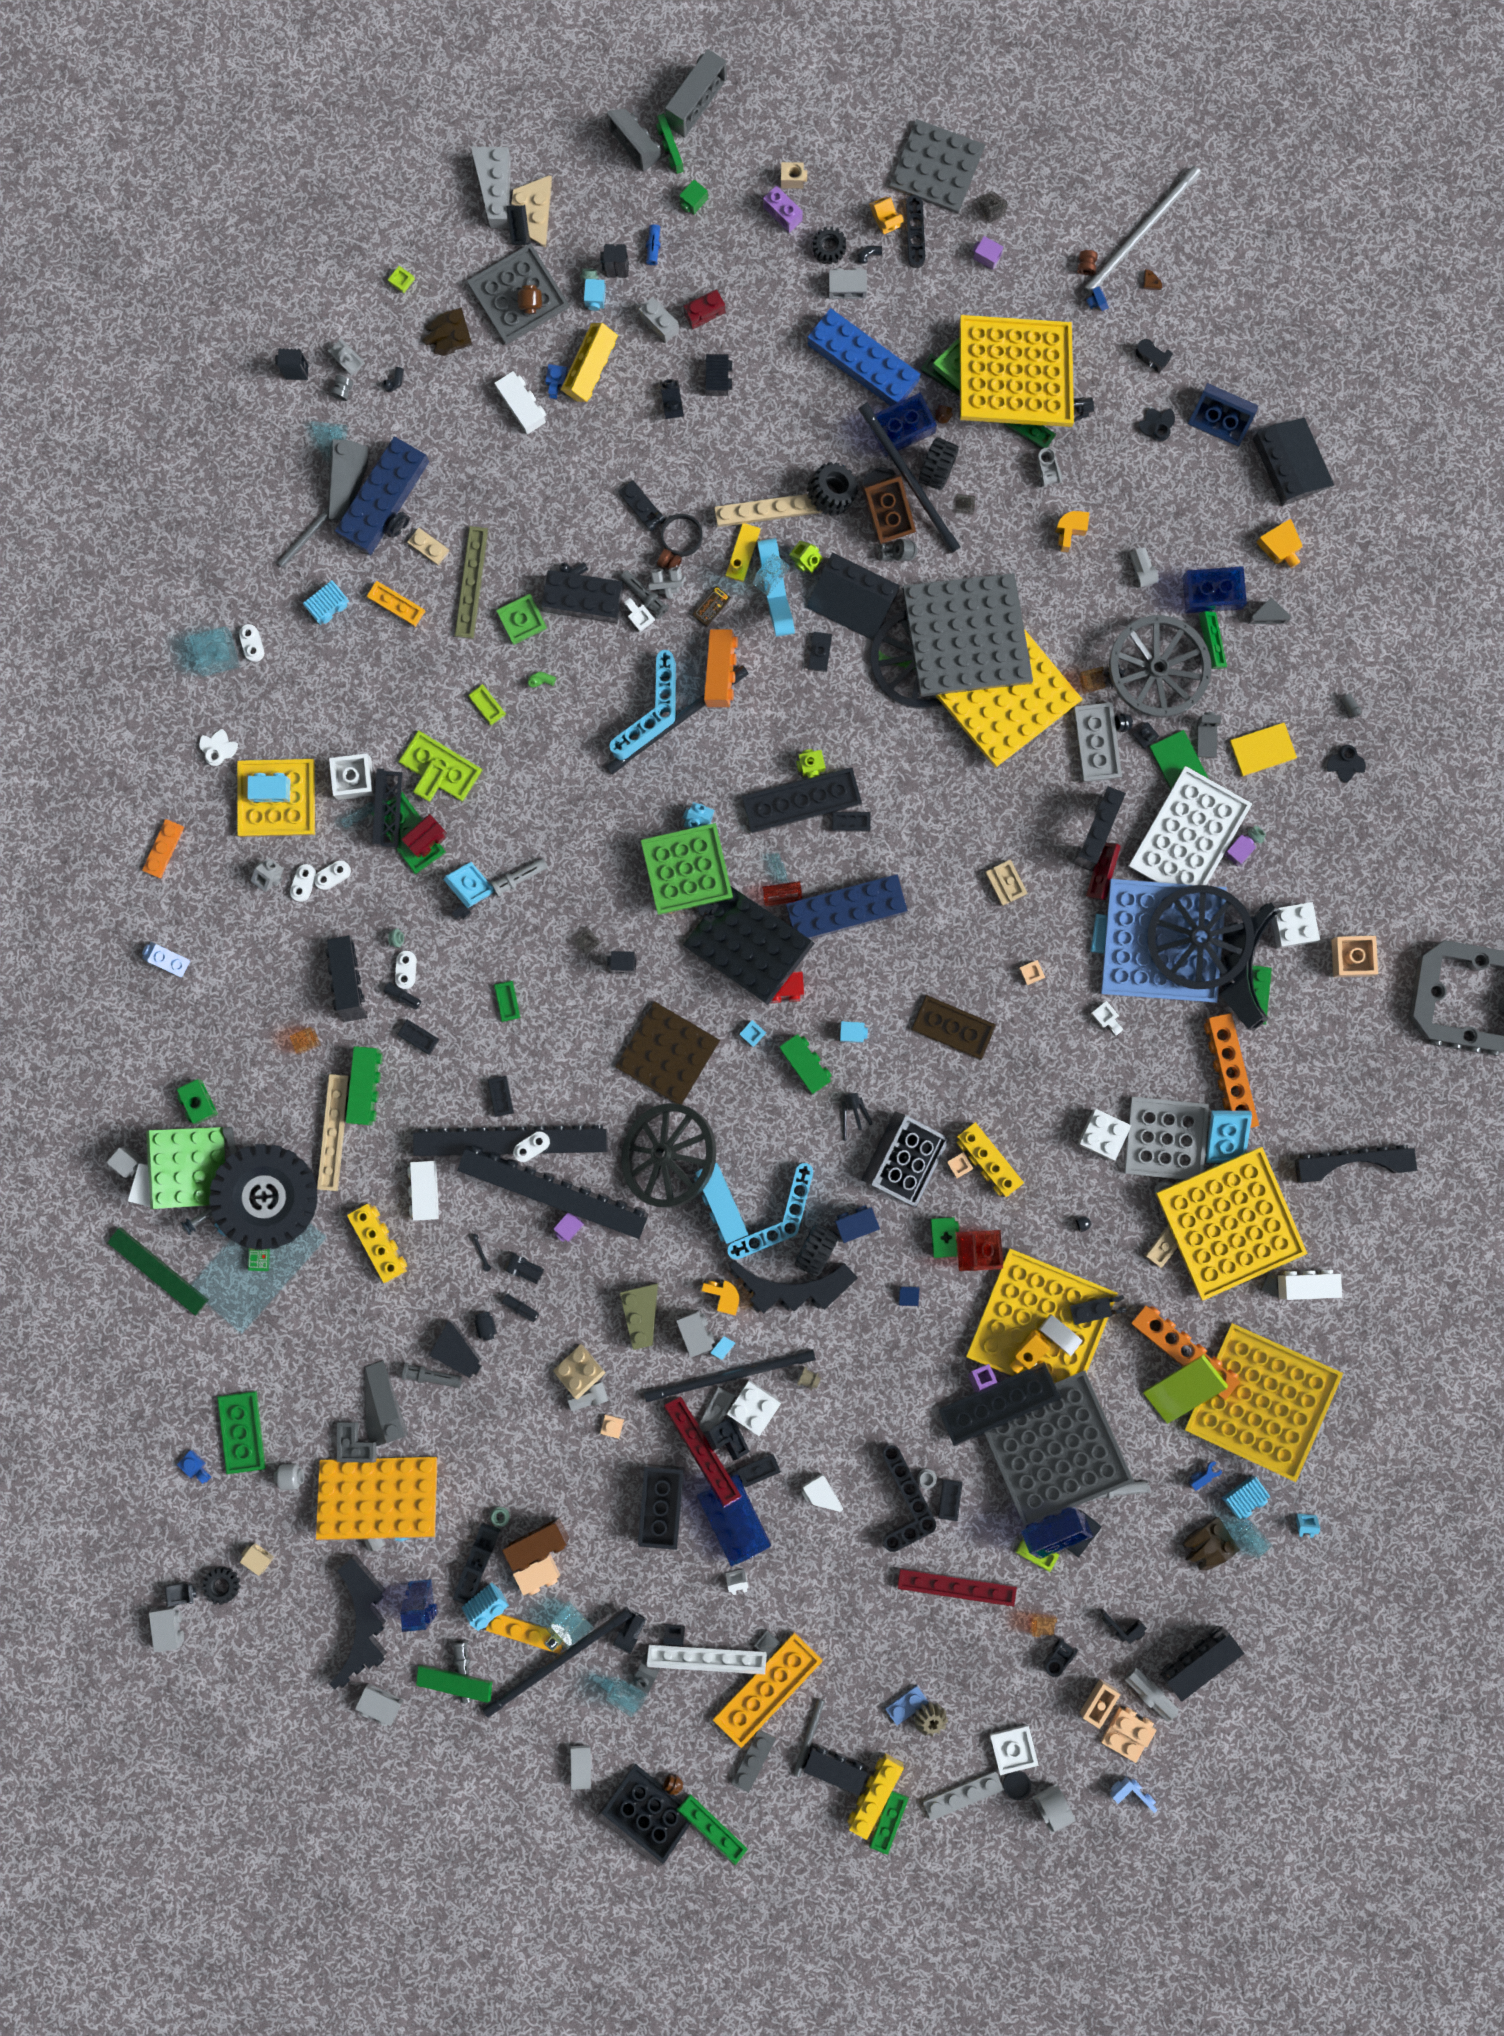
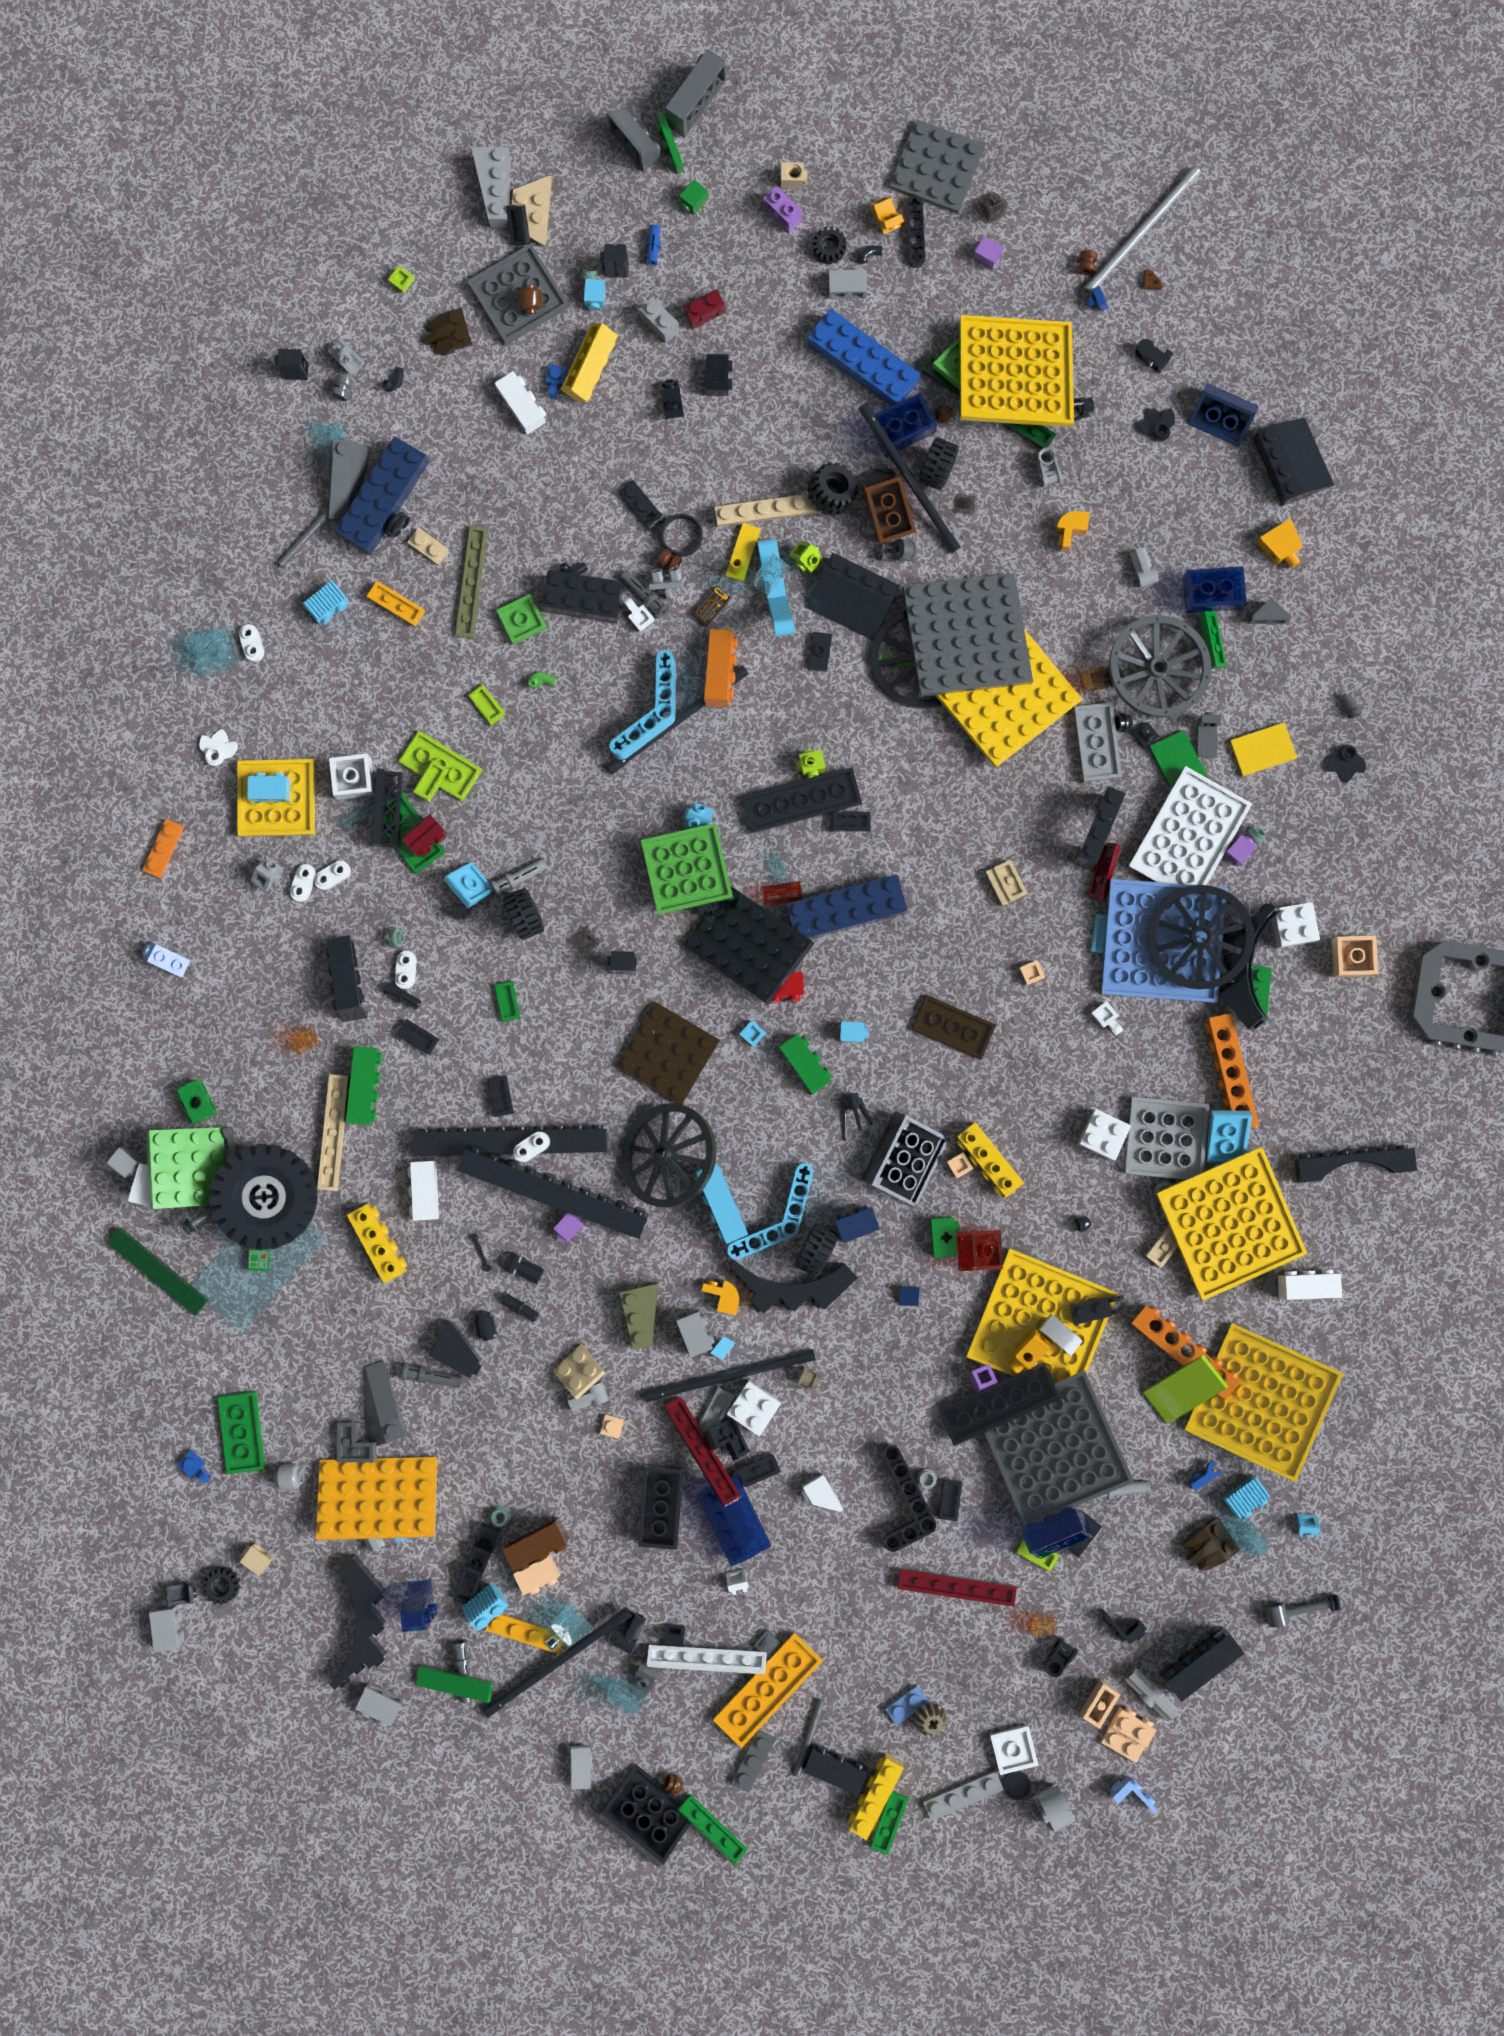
none -> black tyre [503,887,544,941]
none -> dark grey piece [1265,1594,1341,1628]

